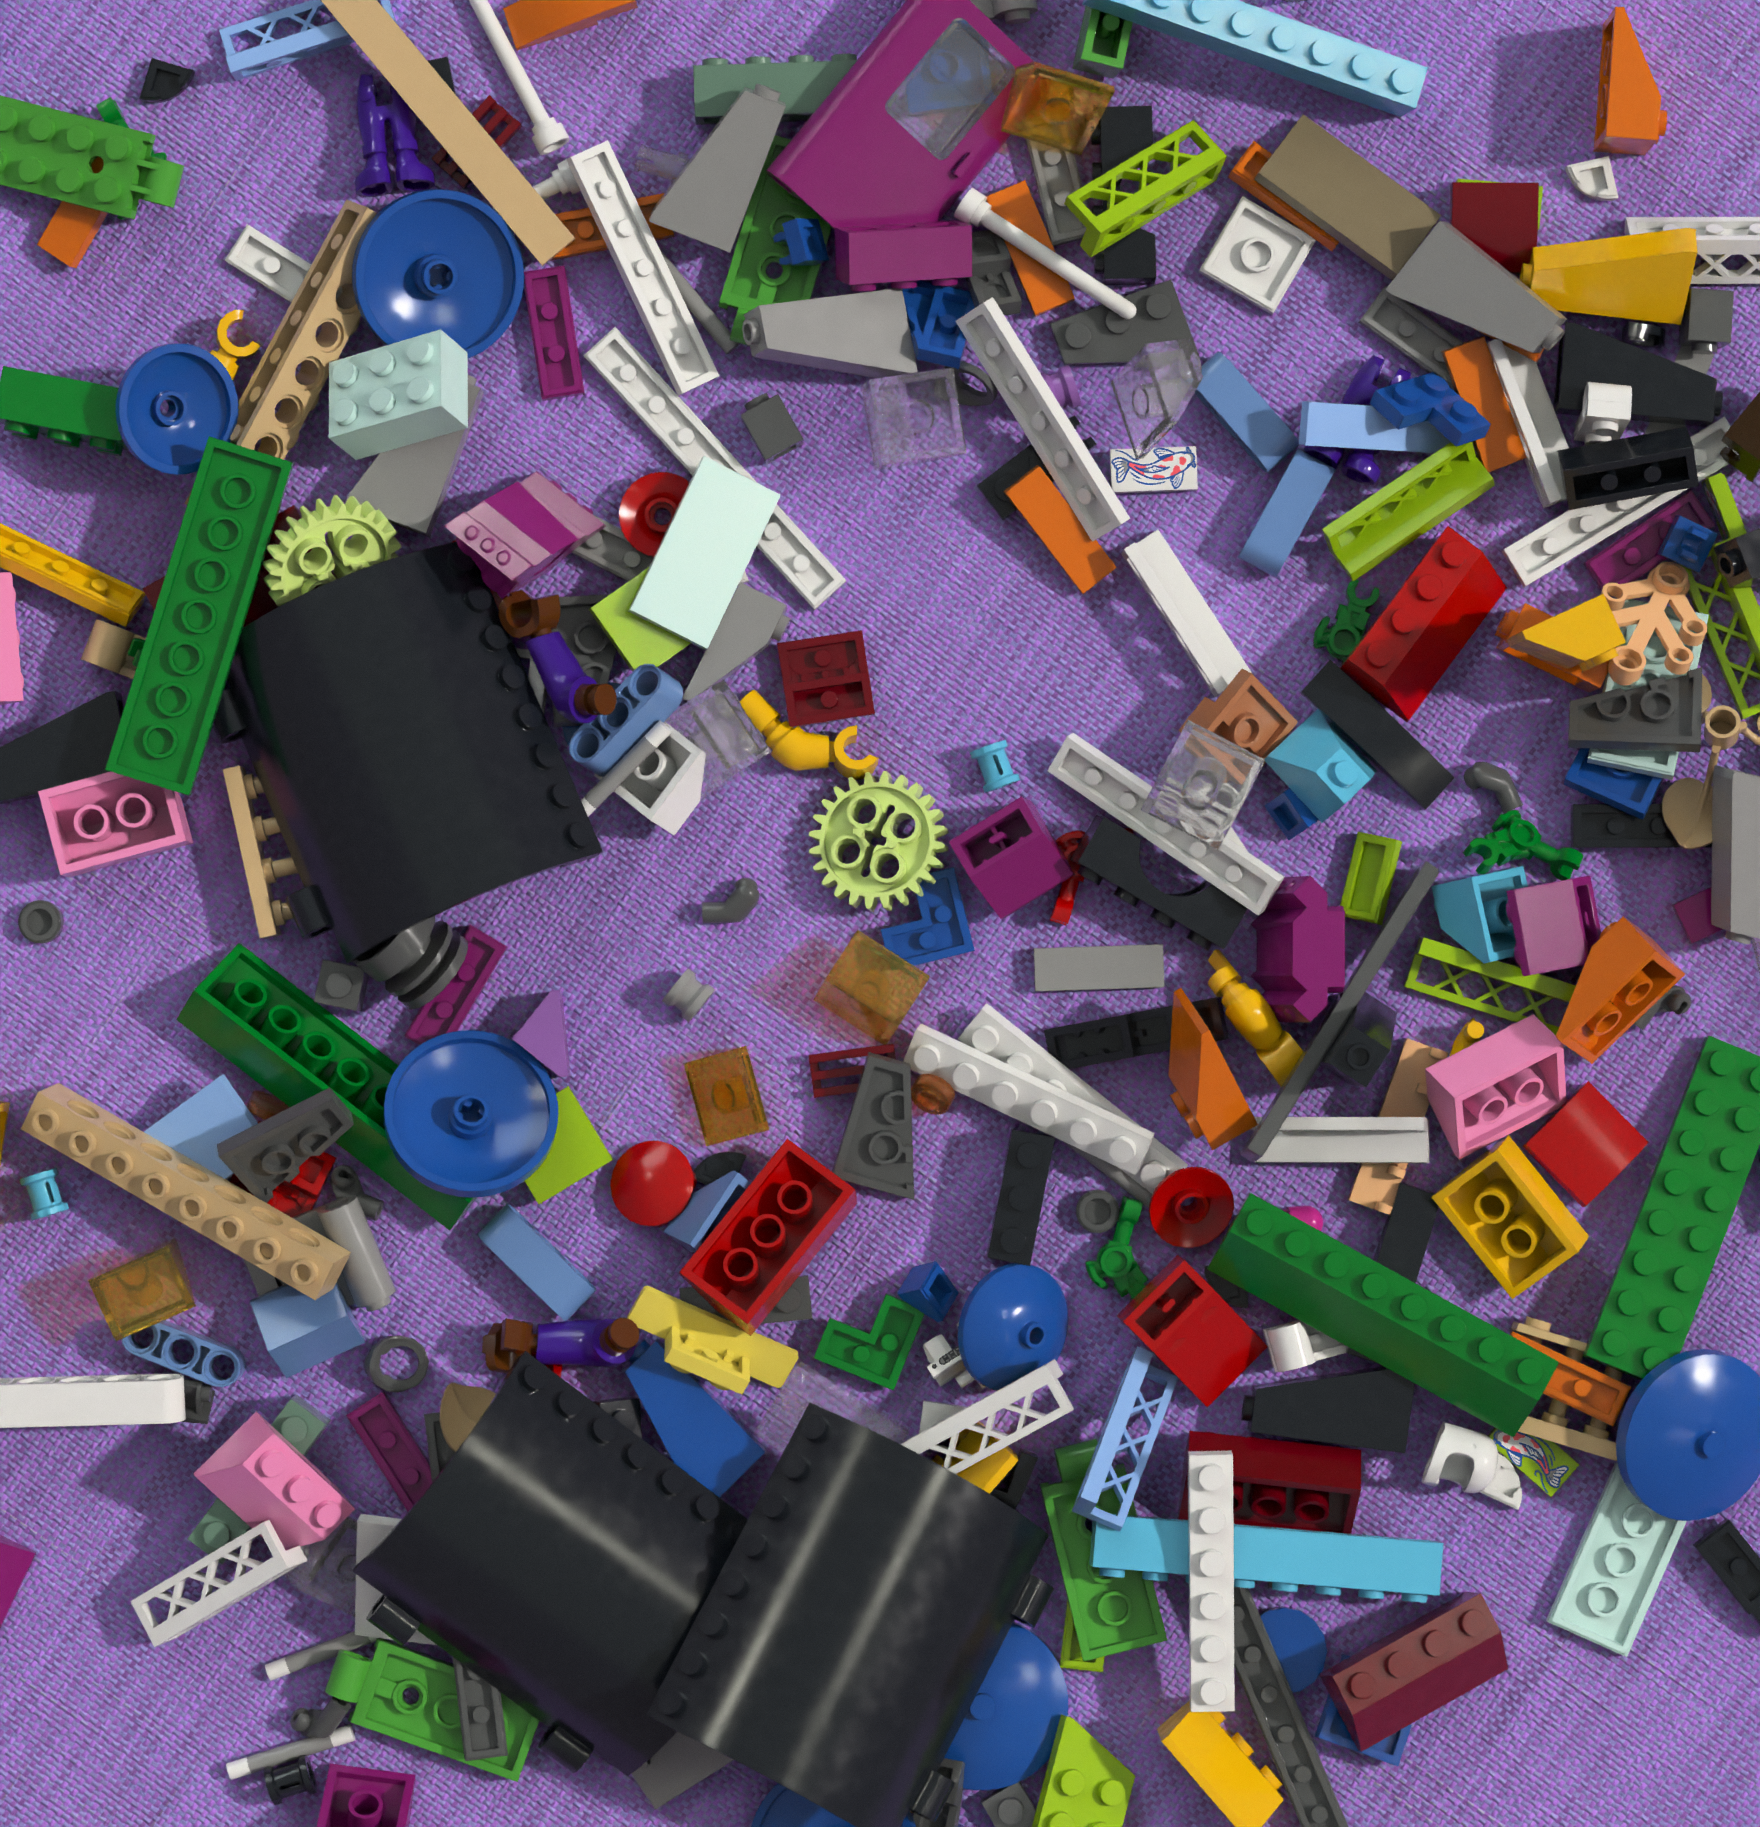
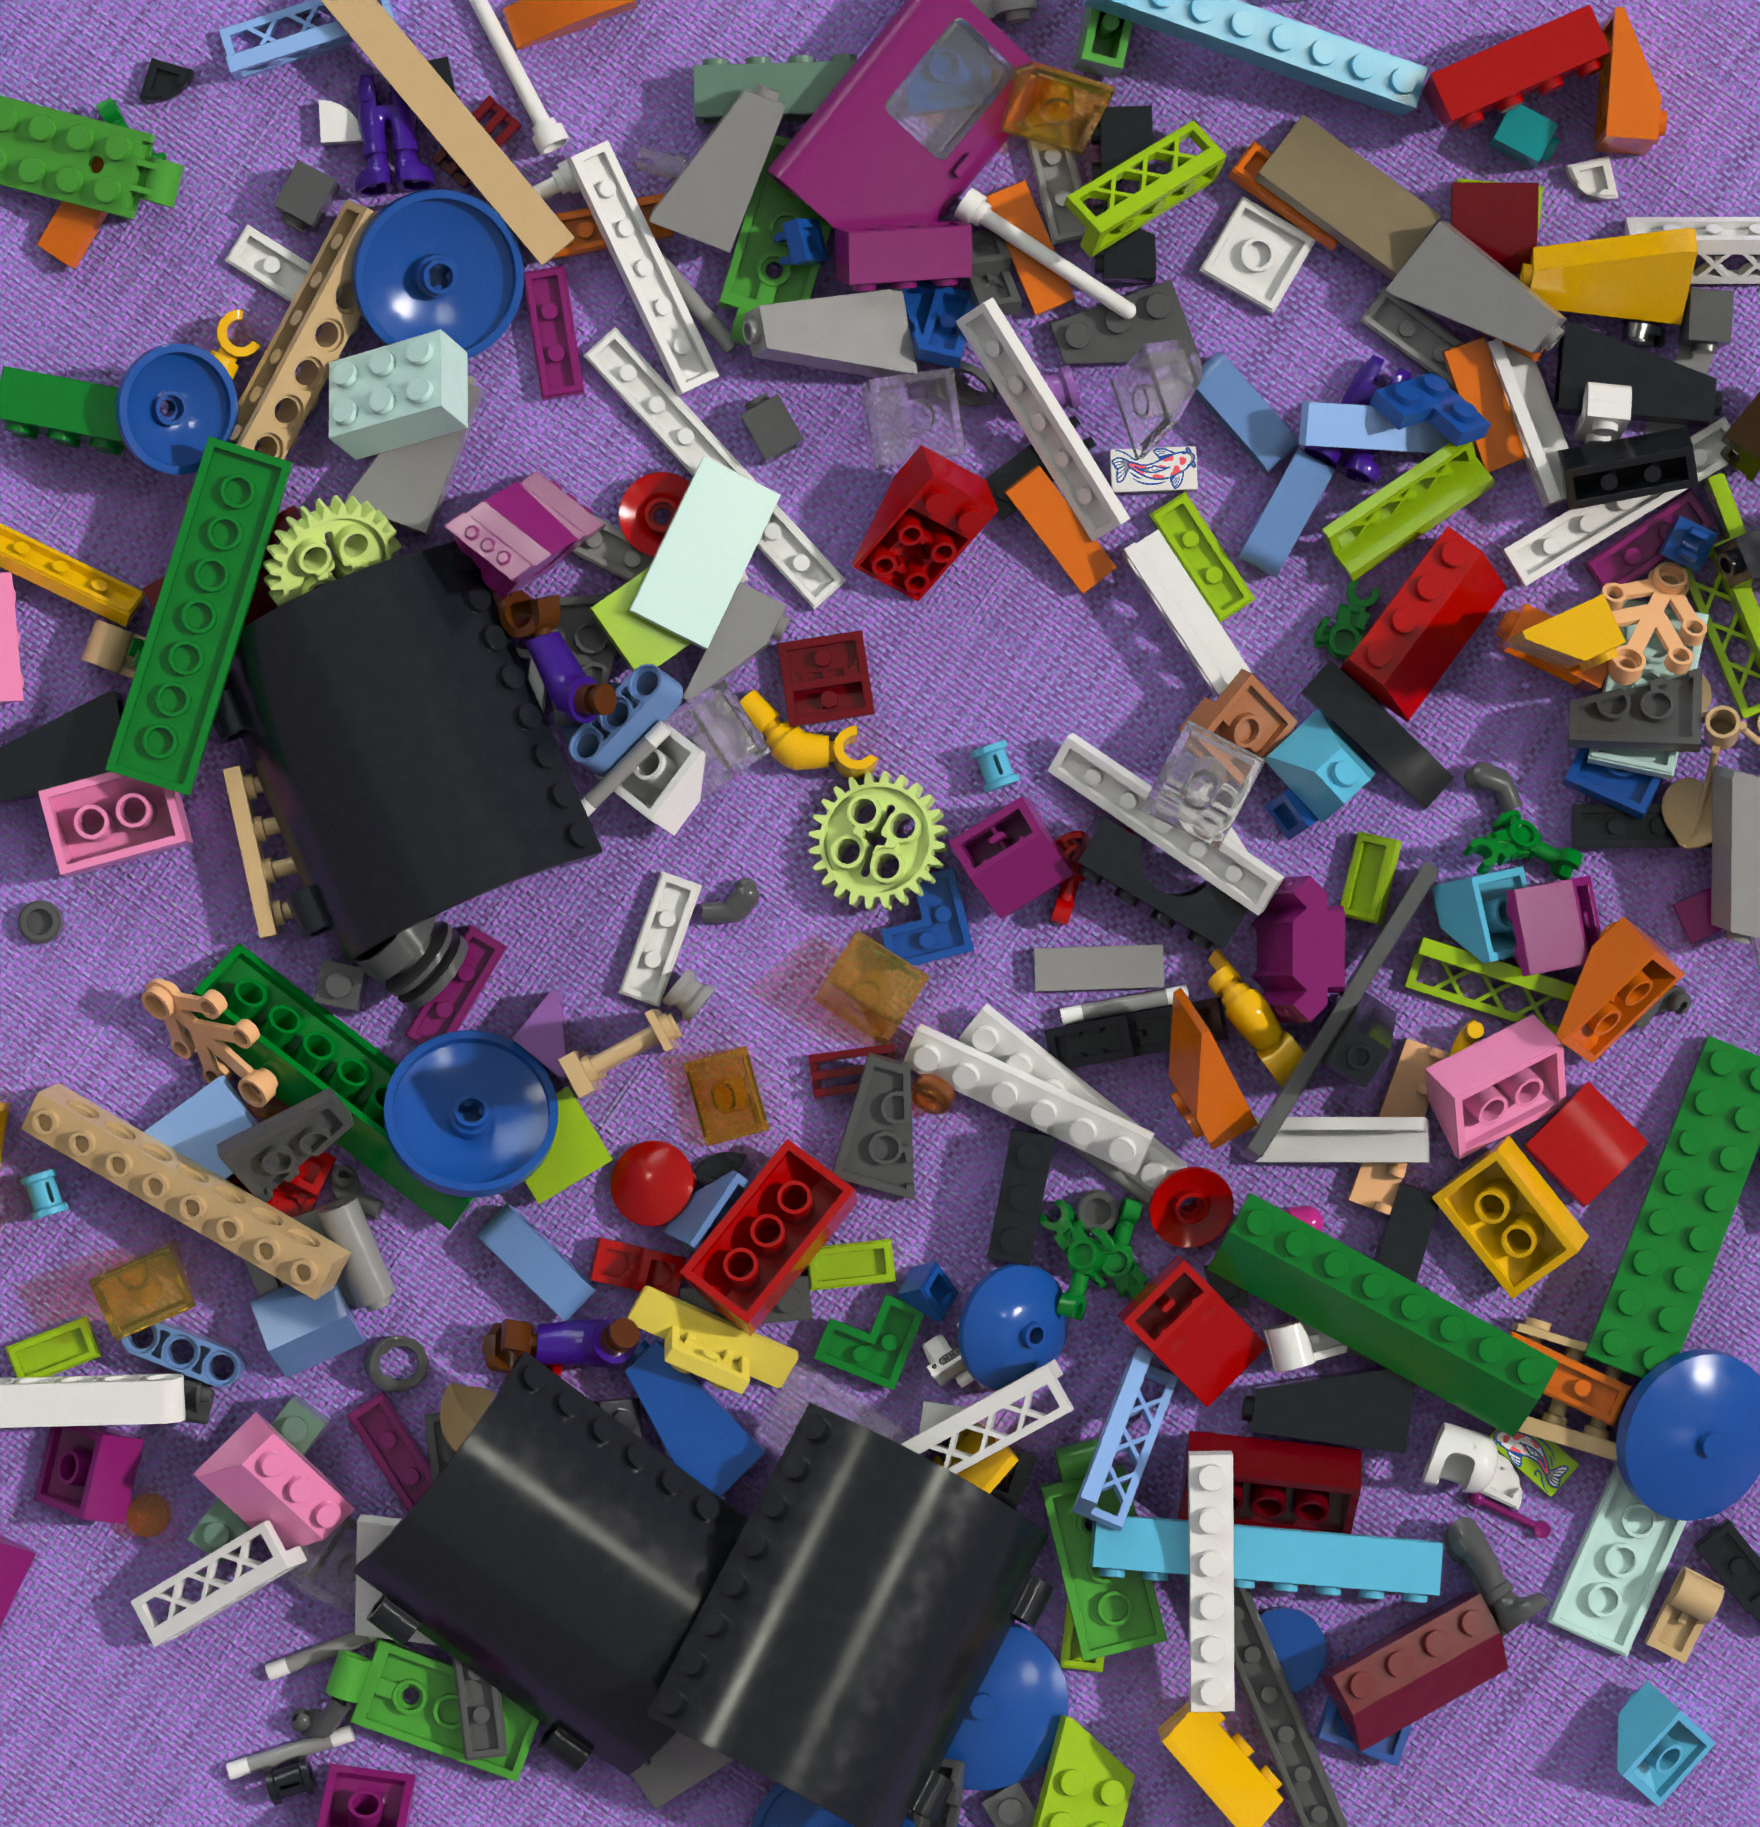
none -> lime tile [5,1315,103,1378]
none -> magenta slope [33,1425,144,1524]
none -> clear orange tile [126,1493,172,1537]
none -> light nougat plant [142,978,278,1108]
none -> dark grey brick [274,160,340,233]
none -> white tile [318,100,362,145]
none -> tan fence [558,1009,683,1099]
none -> red slope [588,1237,686,1298]
none -> white tile [618,871,702,1007]
none -> lime tile [807,1238,896,1291]
none -> red slope [852,445,999,602]
none -> green piece [1039,1199,1116,1321]
none -> light grey bar [1059,985,1189,1025]
none -> lime tile [1149,492,1256,623]
none -> red slope [1422,4,1611,131]
none -> dark grey piece [1443,1517,1550,1637]
none -> magenta hinge [1468,1492,1551,1538]
none -> teal brick [1488,105,1560,169]
none -> medium azure slope [1617,1681,1716,1807]
none -> tan plate [1644,1565,1725,1664]

